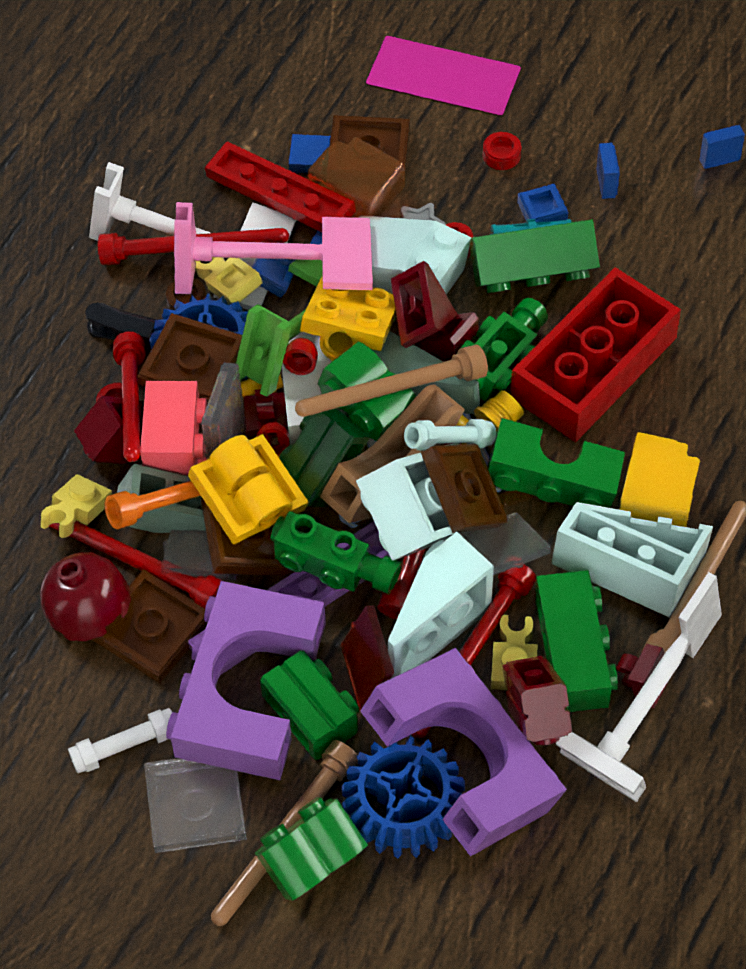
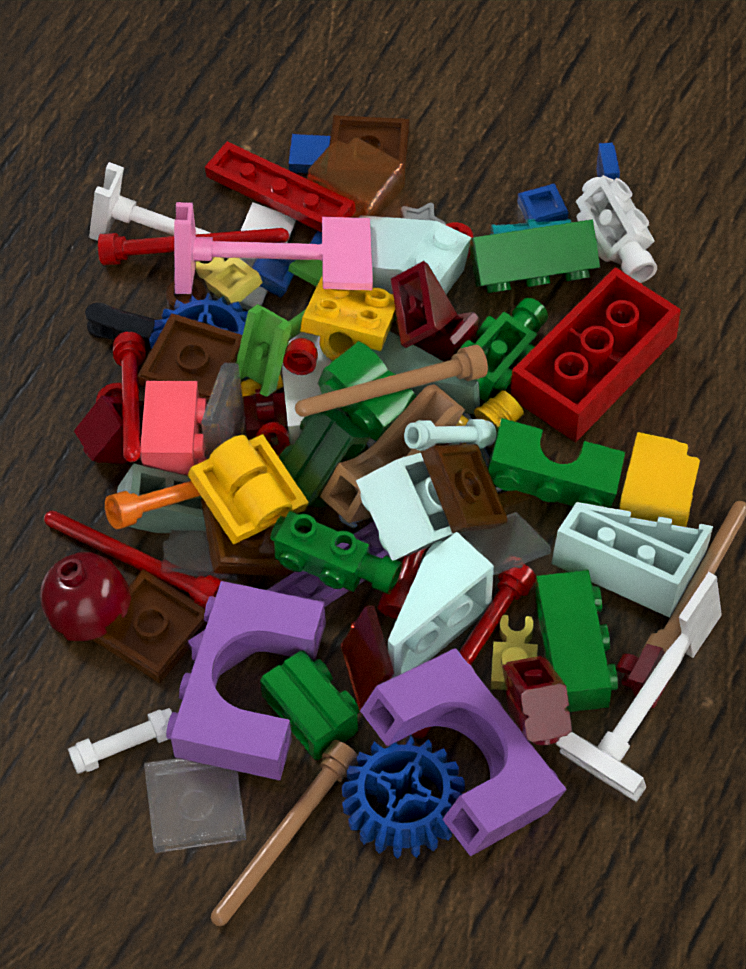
light yellow plate [41,474,112,538] -> none
green brick [255,796,368,901] -> none
dark pink sticker [366,36,521,115] -> none
red tile [483,132,521,170] -> none
blue tile [699,125,745,169] -> none
none -> white brick [576,175,657,283]

